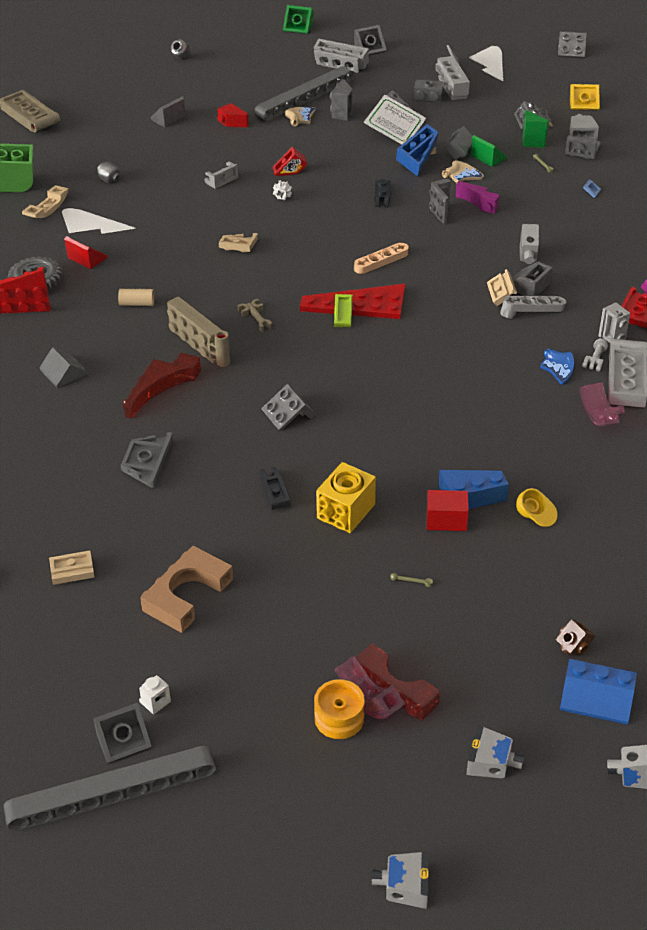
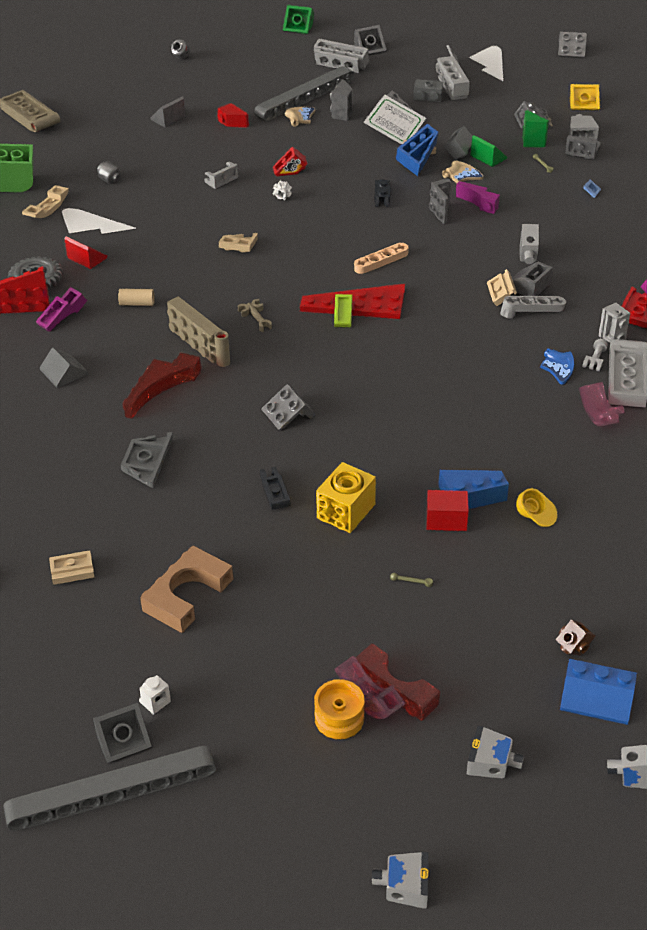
none -> magenta slope [36,287,87,332]

